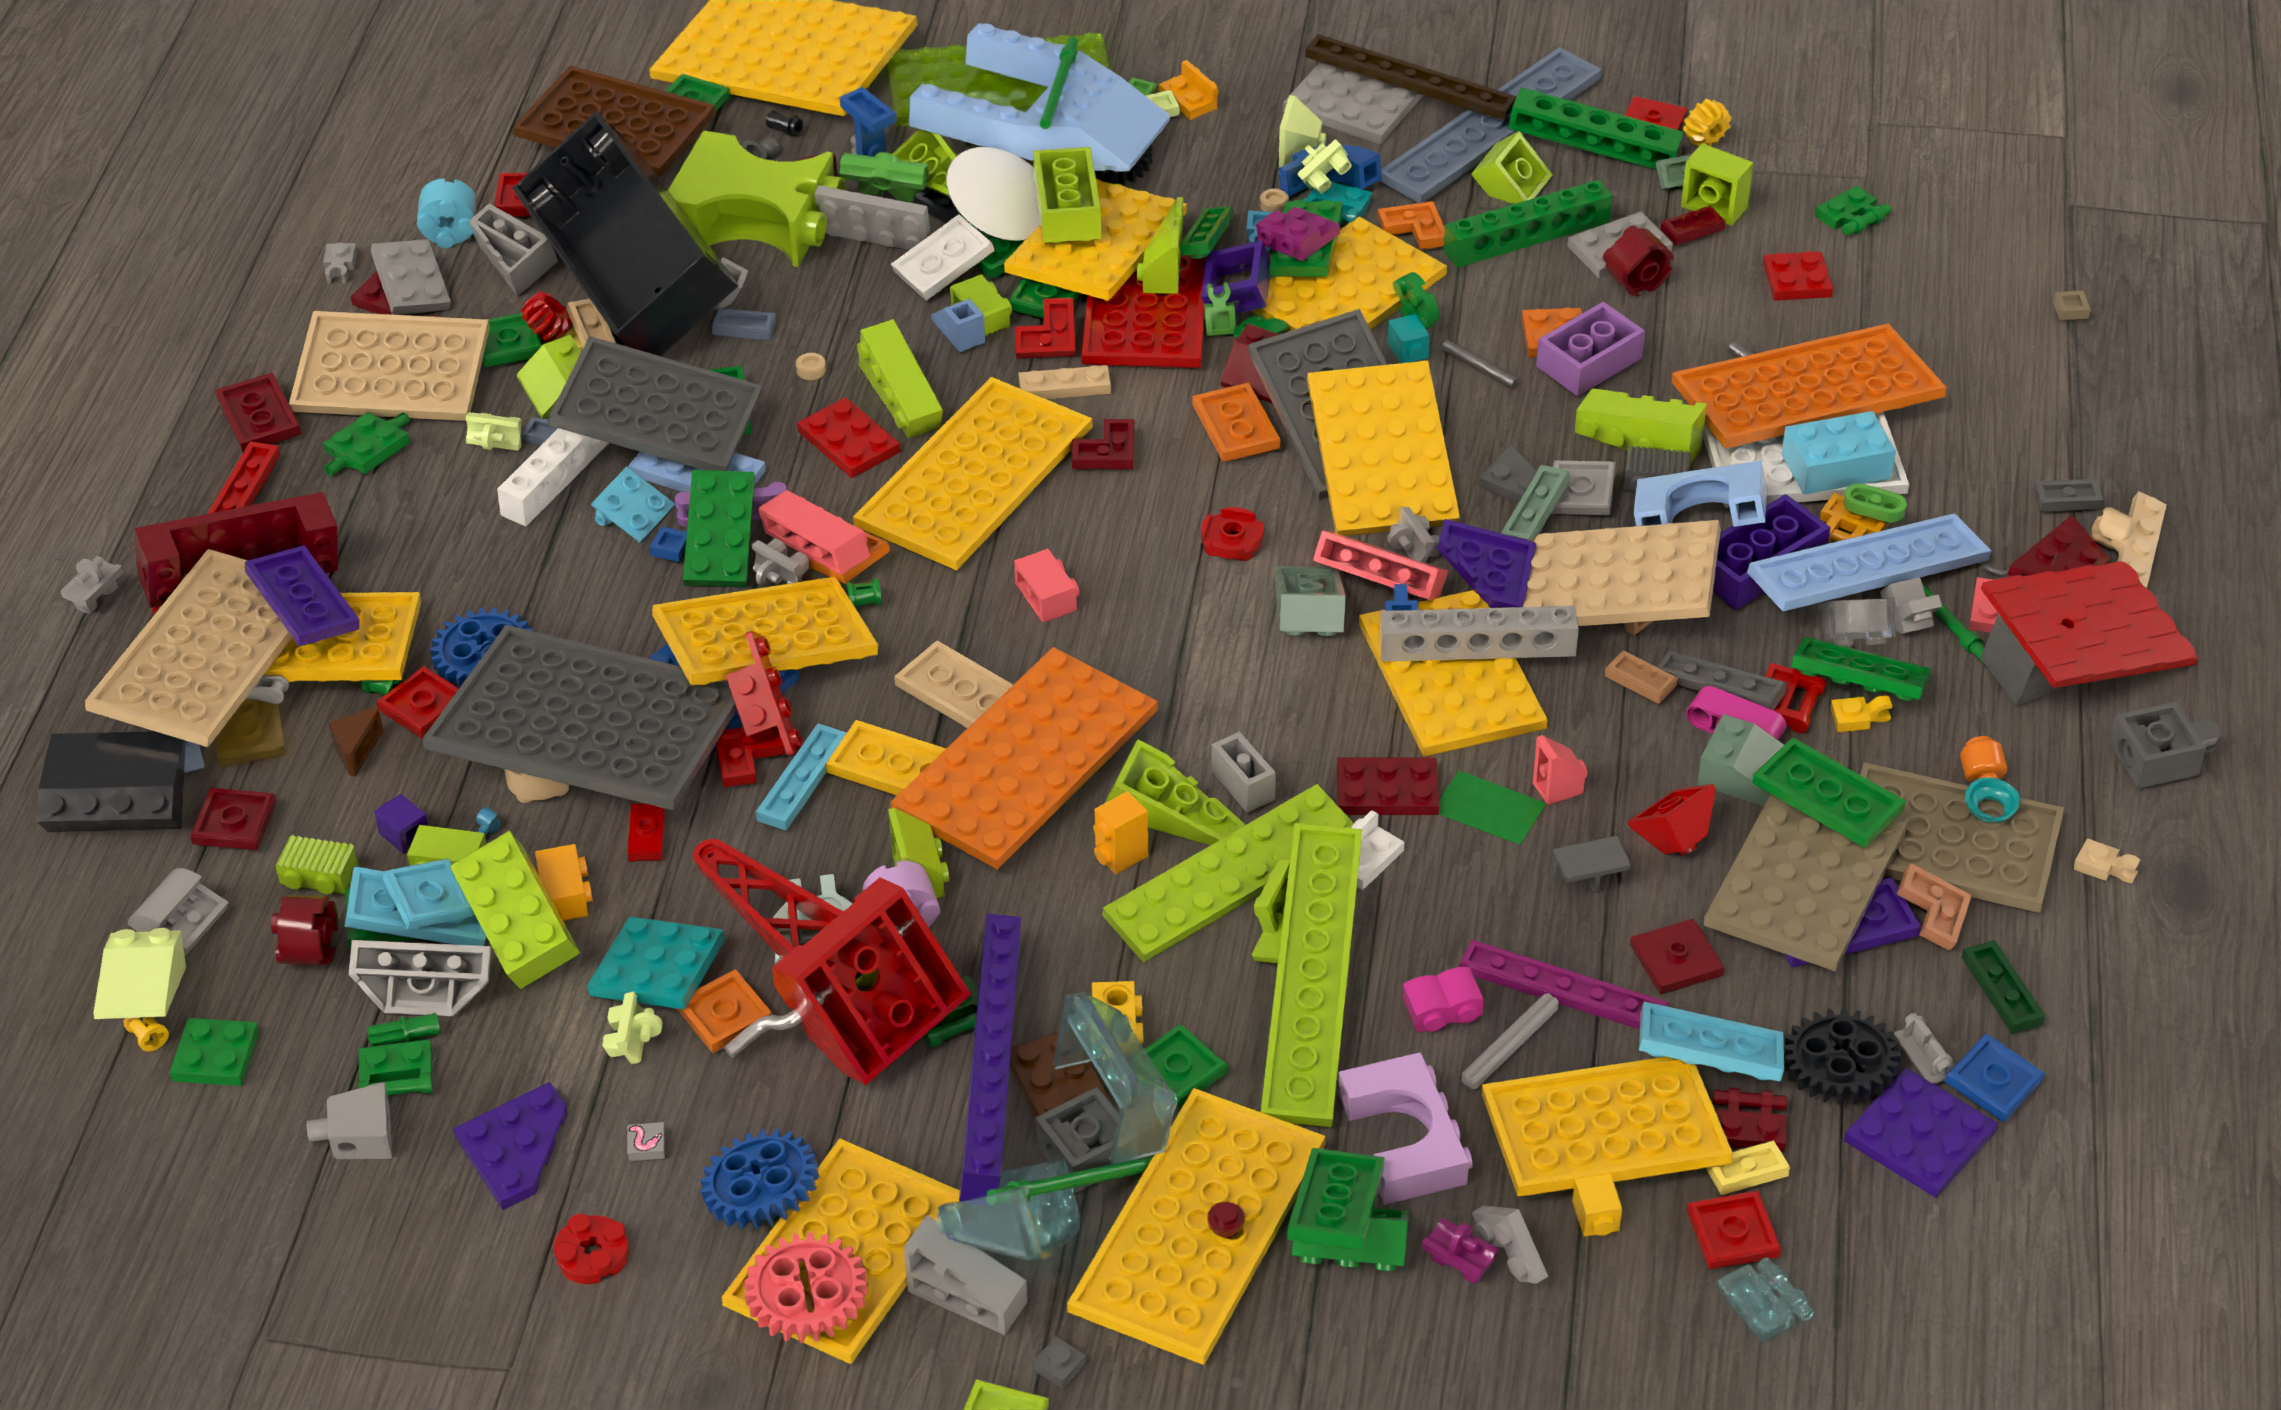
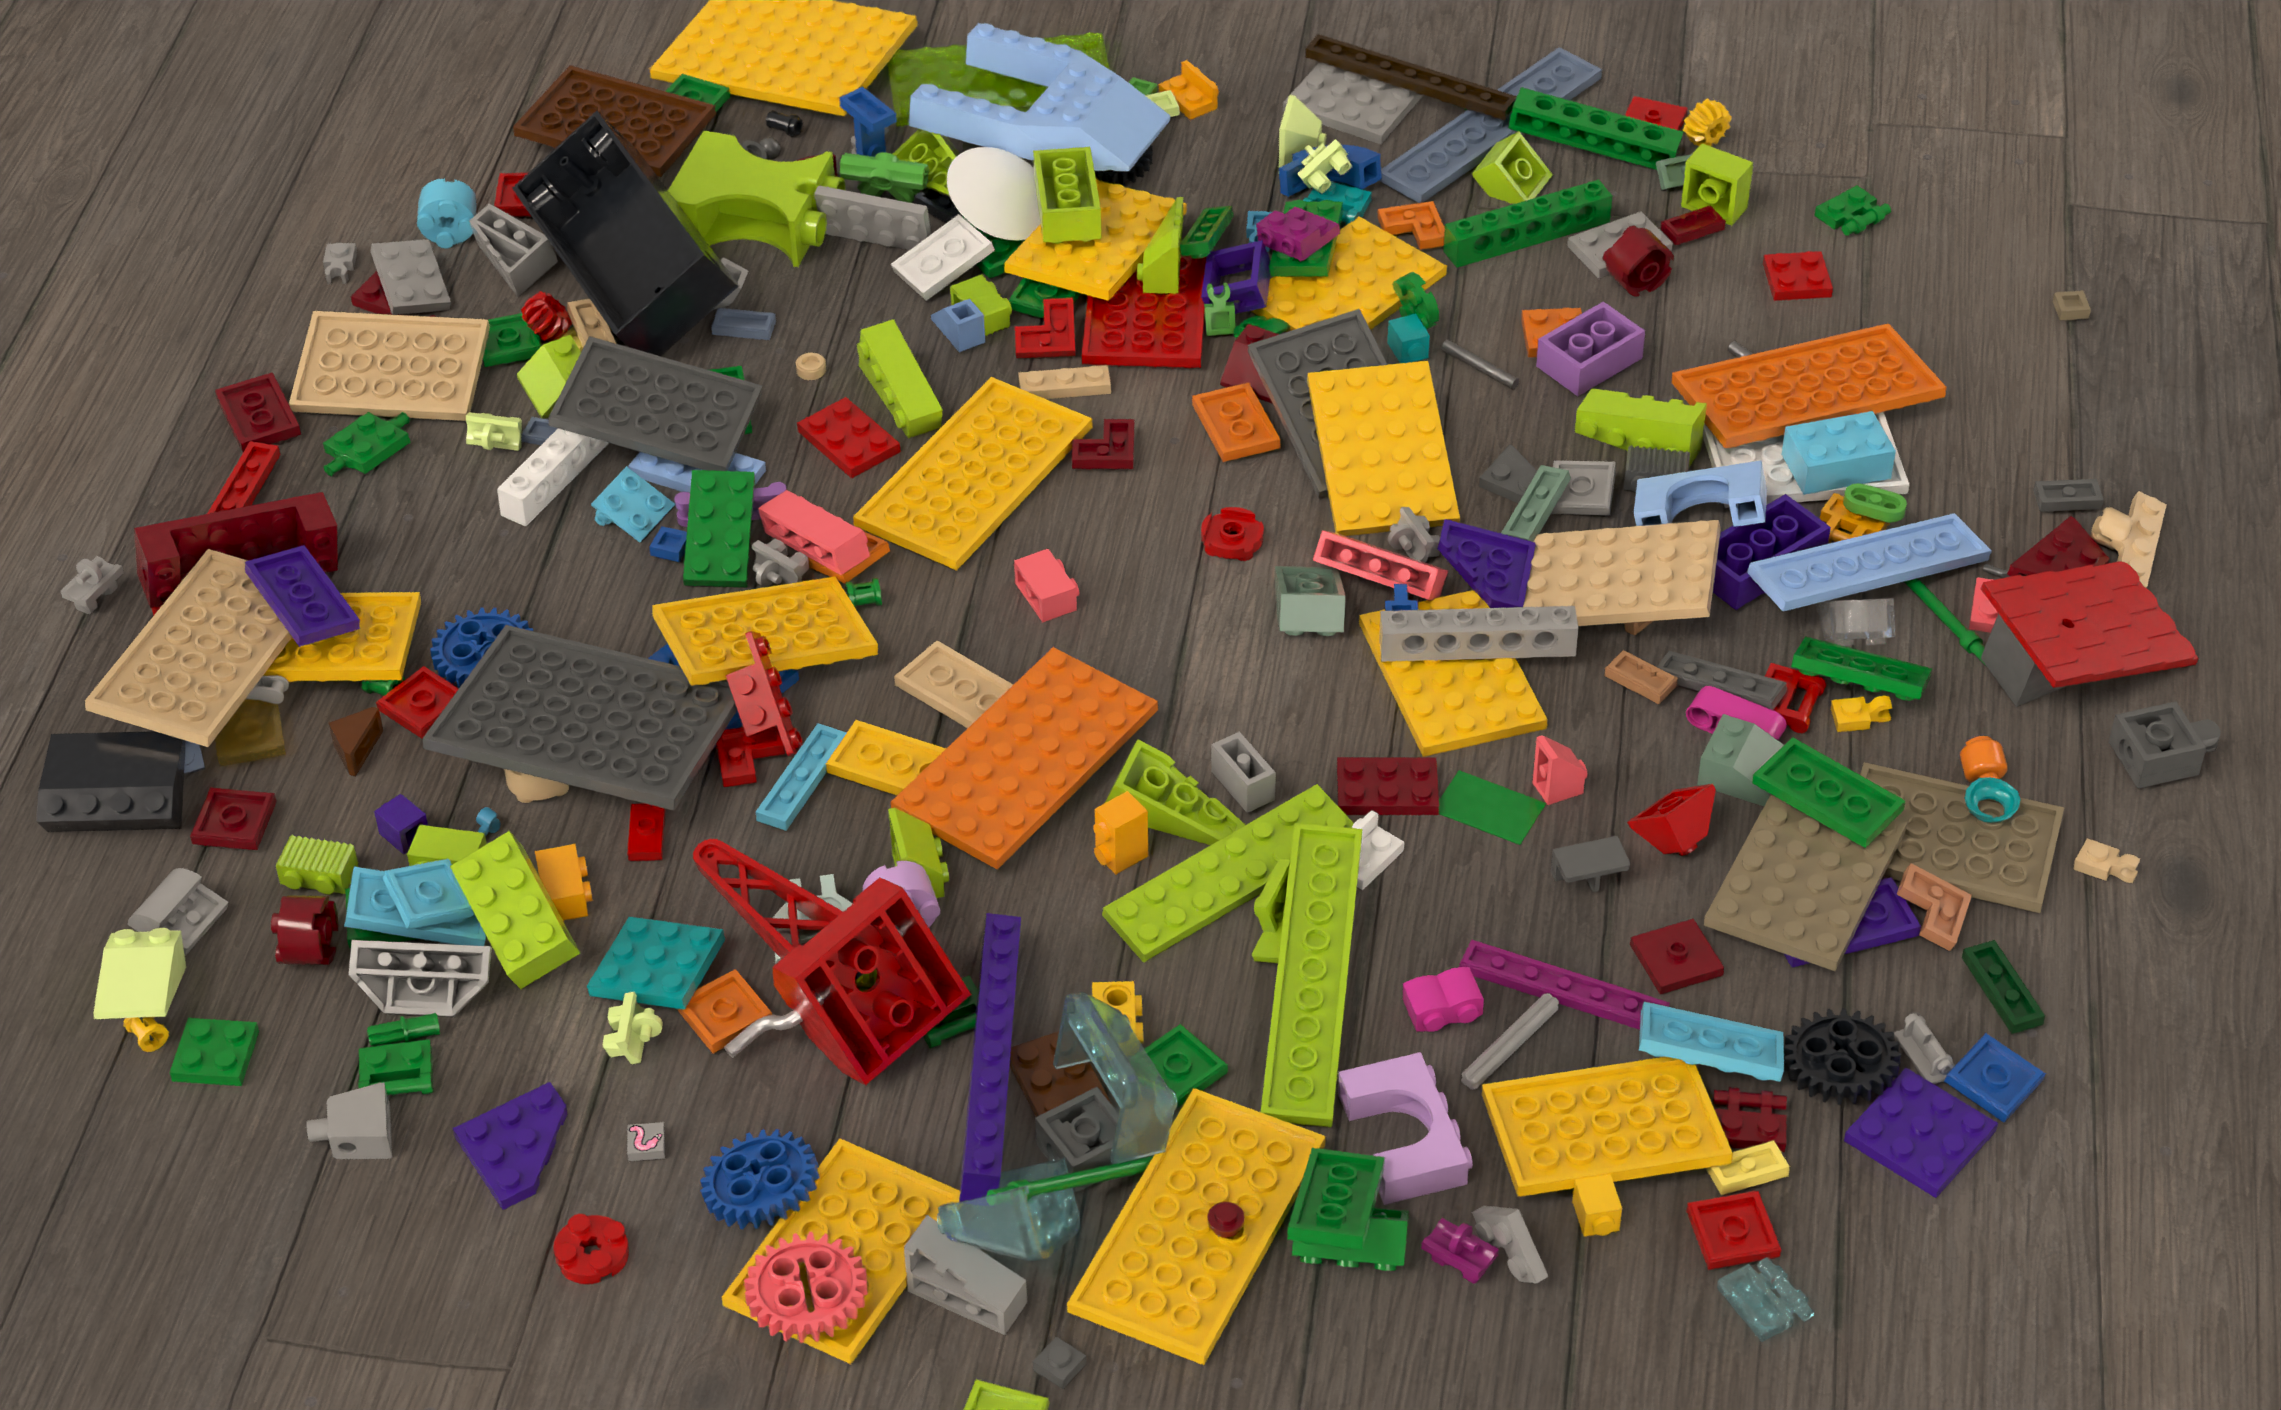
green bar [1039,37,1079,129] -> none
tan tile [1260,189,1289,213] -> none
light grey brick [1880,577,1942,634] -> none

